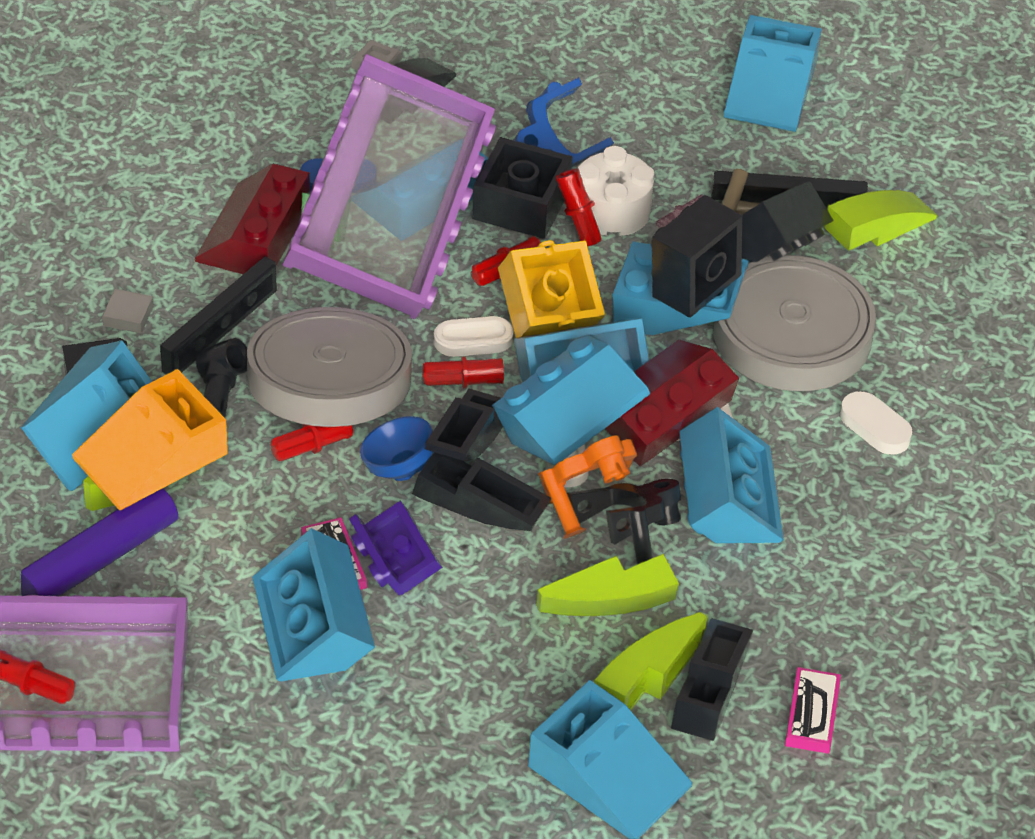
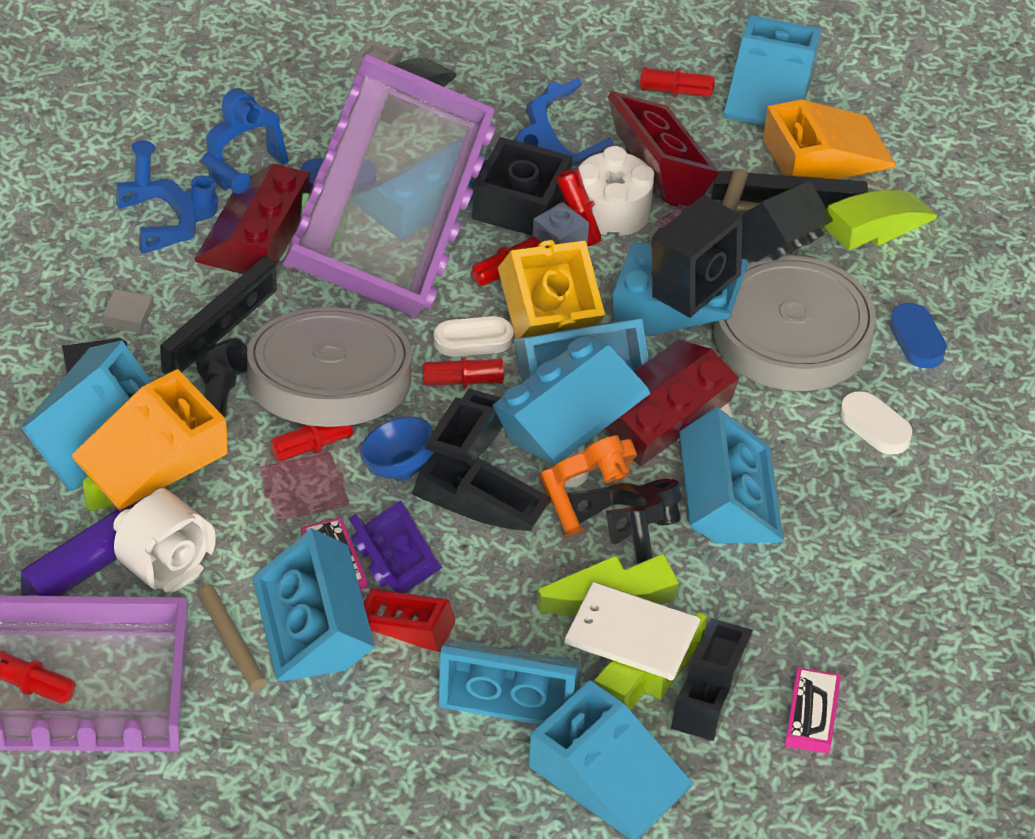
none -> white brick [113,488,216,593]
none -> blue piece [116,140,218,254]
none -> dark tan bar [198,585,267,691]
none -> blue piece [201,88,289,194]
none -> clear pink piece [259,452,349,521]
none -> red slope [363,589,455,652]
none -> dark azure slope [439,639,582,725]
none -> sand blue brick [533,202,589,248]
none -> white container [564,582,700,680]
none -> dark red slope [608,91,719,207]
none -> red axle [640,67,715,98]
none -> light orange slope [763,99,896,179]
none -> blue tile [890,303,946,368]

